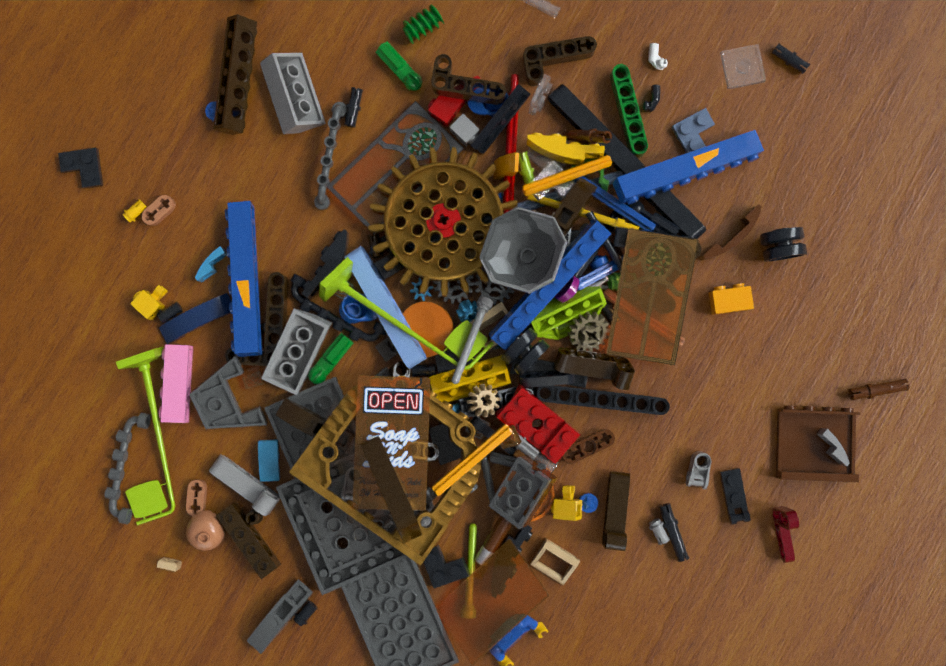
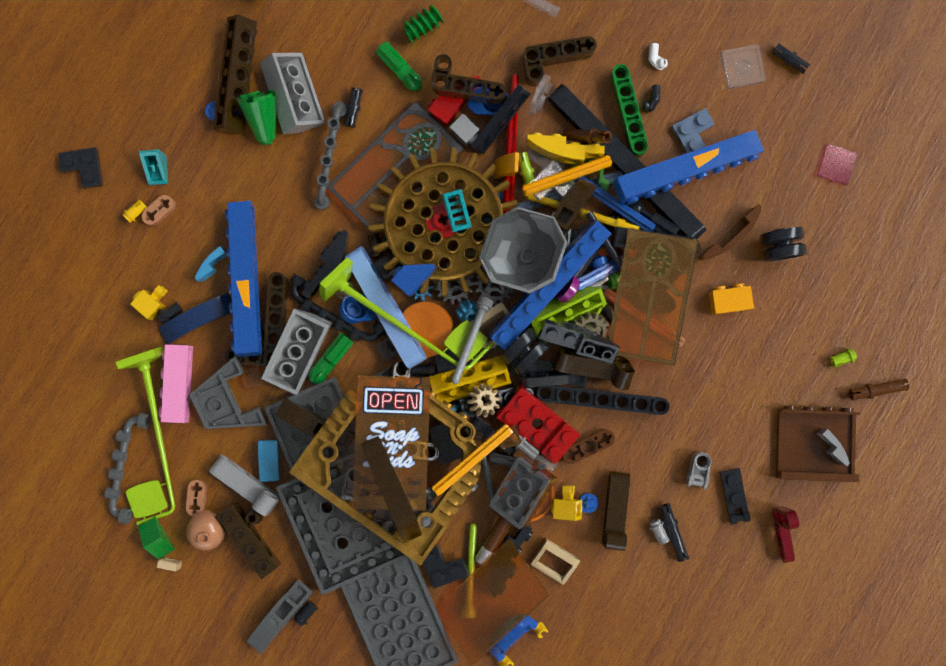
none -> green slope [138,516,175,559]
none -> teal slope [139,149,168,185]
none -> green cone [237,90,276,145]
none -> blue slope [392,264,438,297]
none -> teal slope [442,189,472,232]
none -> black slope [538,319,620,364]
none -> clear pink piece [817,144,857,185]
none -> lime pin [830,348,857,368]

